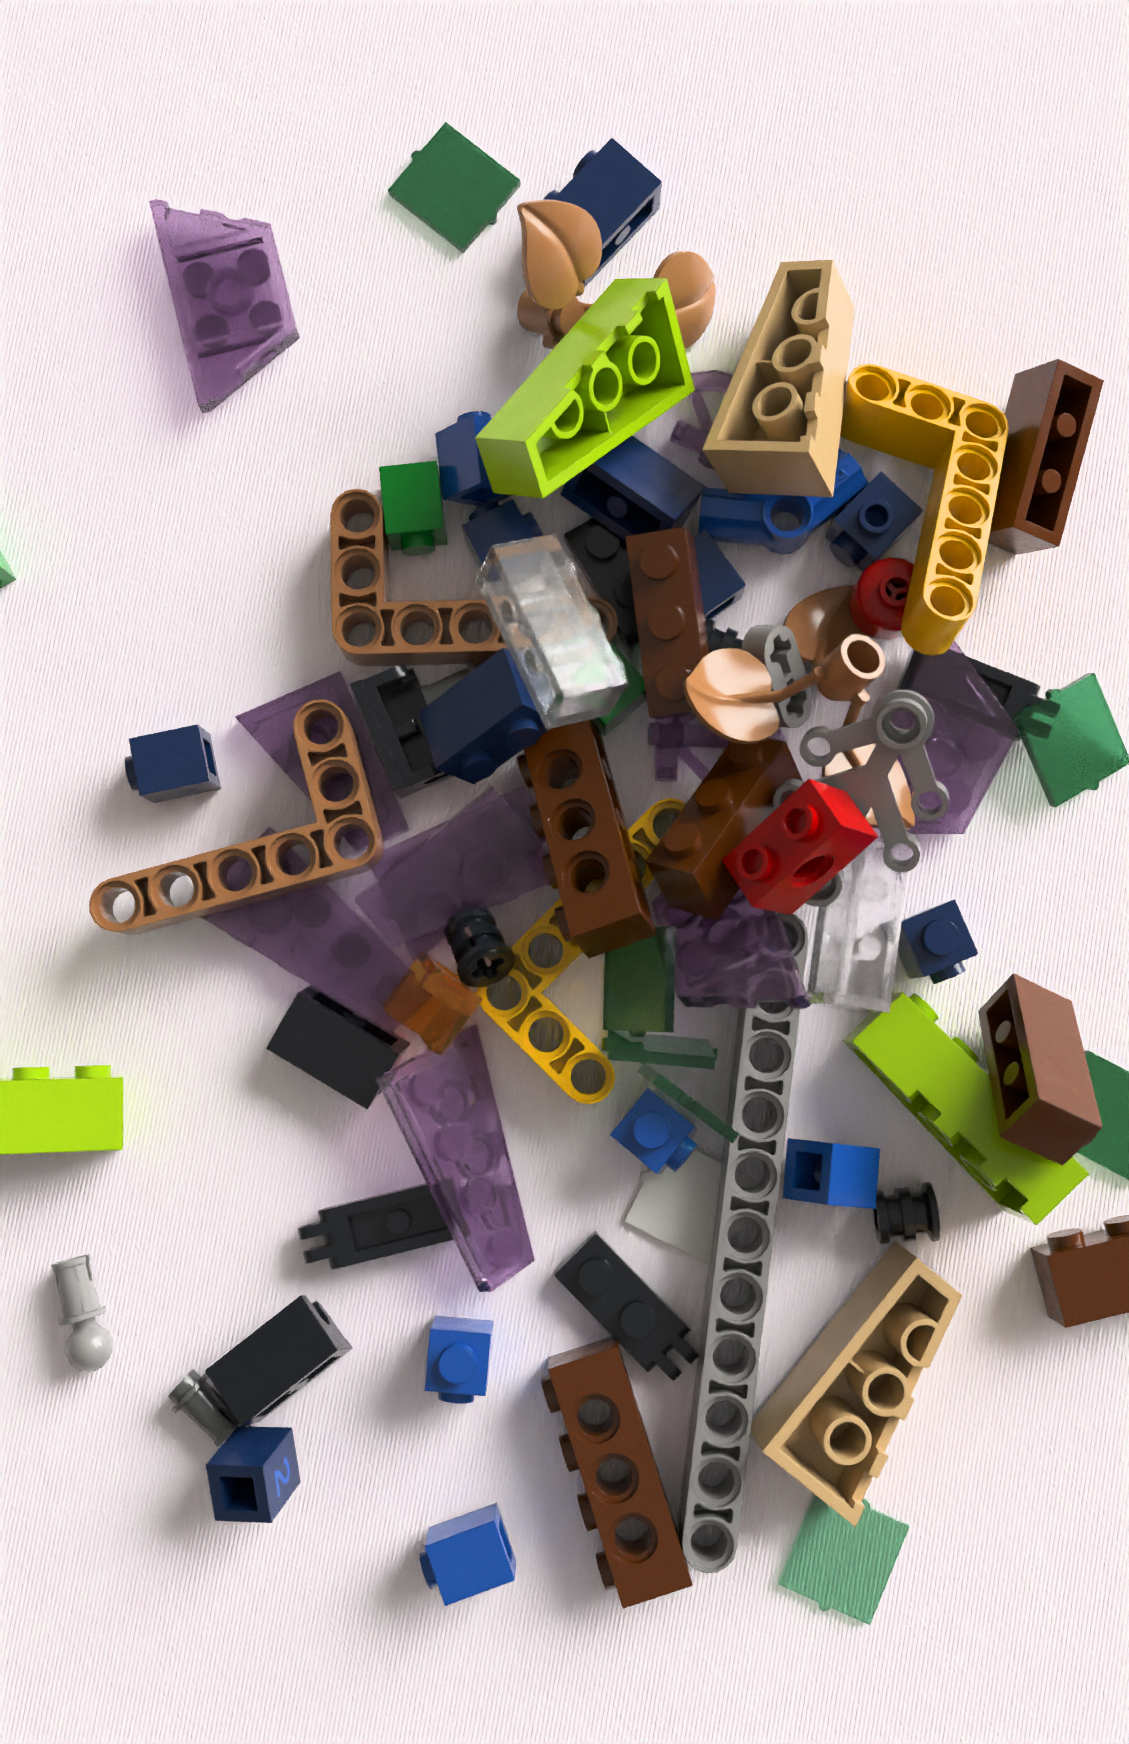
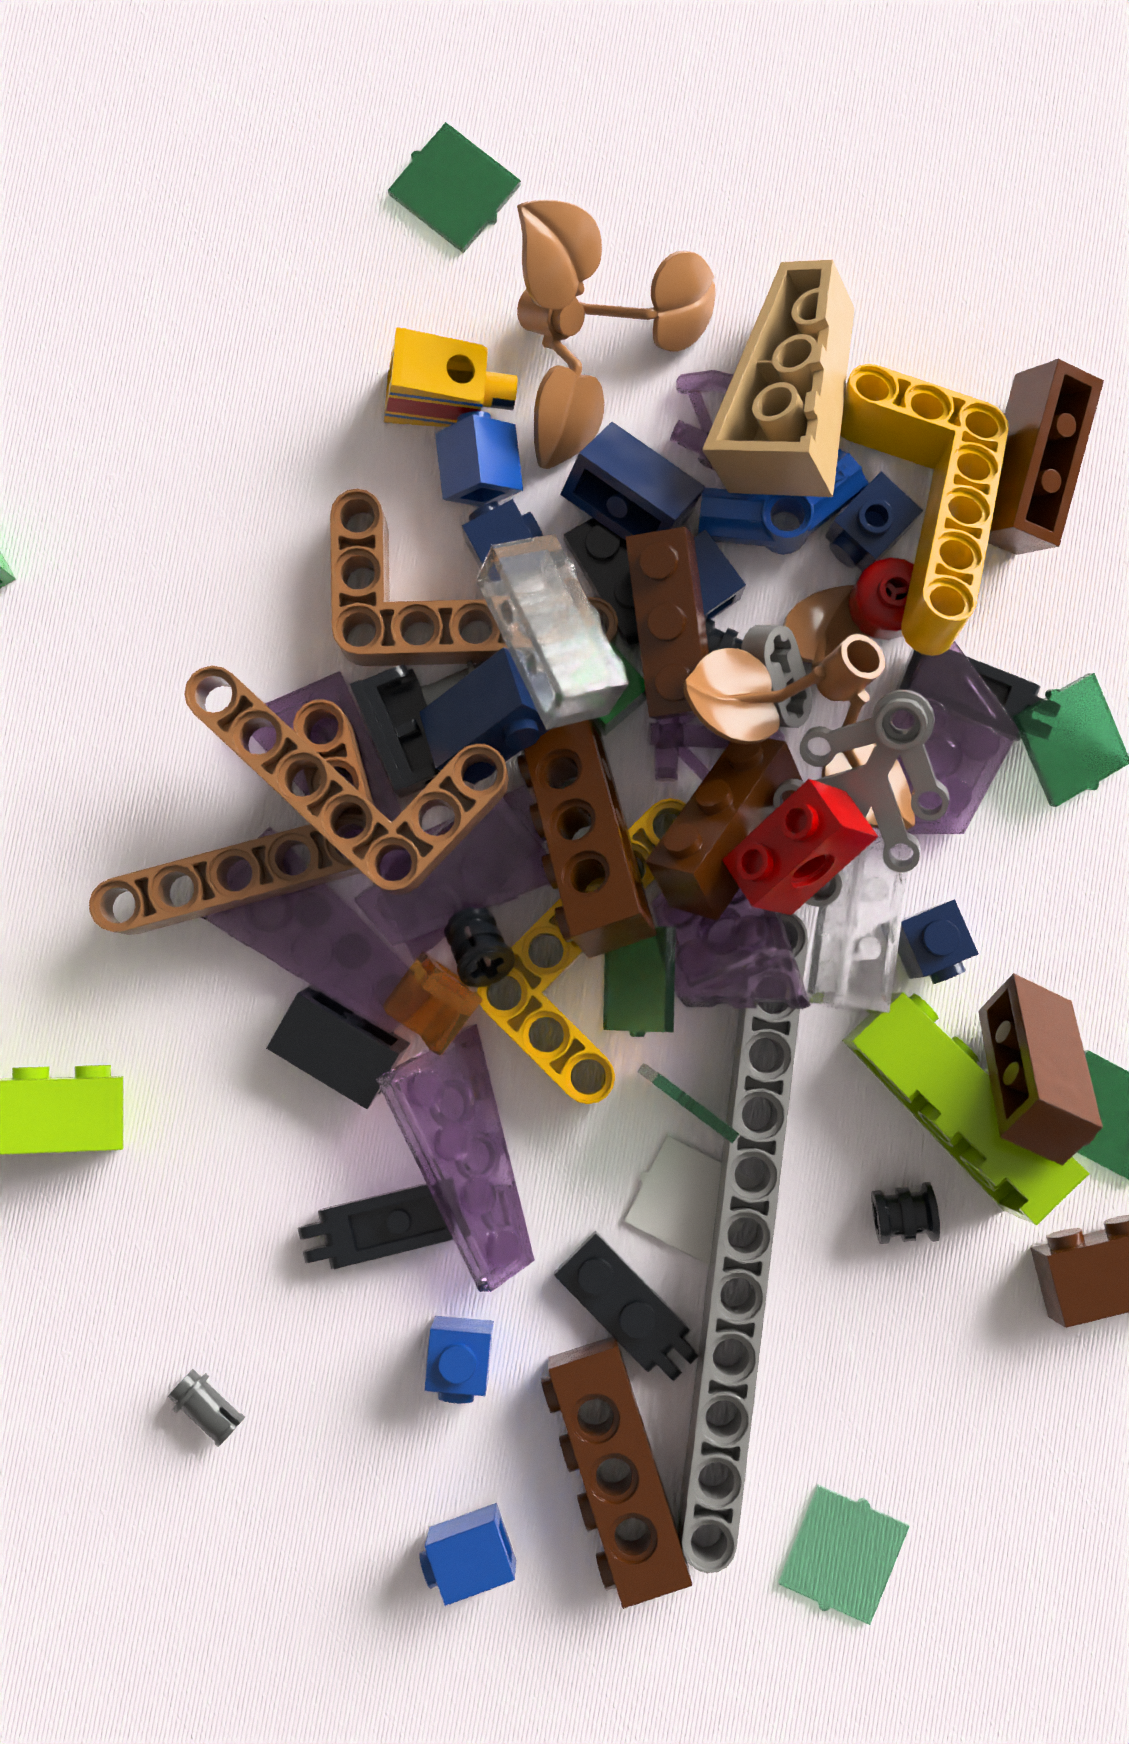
light grey pin [51,1254,113,1372] -> none
dark blue brick [124,724,221,803] -> none
clear purple wing [149,199,300,413] -> none
black hinge [205,1295,353,1426] -> none
dark blue brick [206,1426,301,1523] -> none
green brick [379,461,448,556] -> none
lime wedge [475,278,695,499] -> none
dark blue brick [543,138,662,287] -> none
clear green piece [601,1030,718,1069] -> none
blue brick [610,1088,698,1174] -> none
tan wedge [751,1241,963,1527] -> none
blue brick [782,1138,880,1209] -> none
none -> medium nougat beam [184,665,509,895]
none -> yellow torso [384,327,518,427]

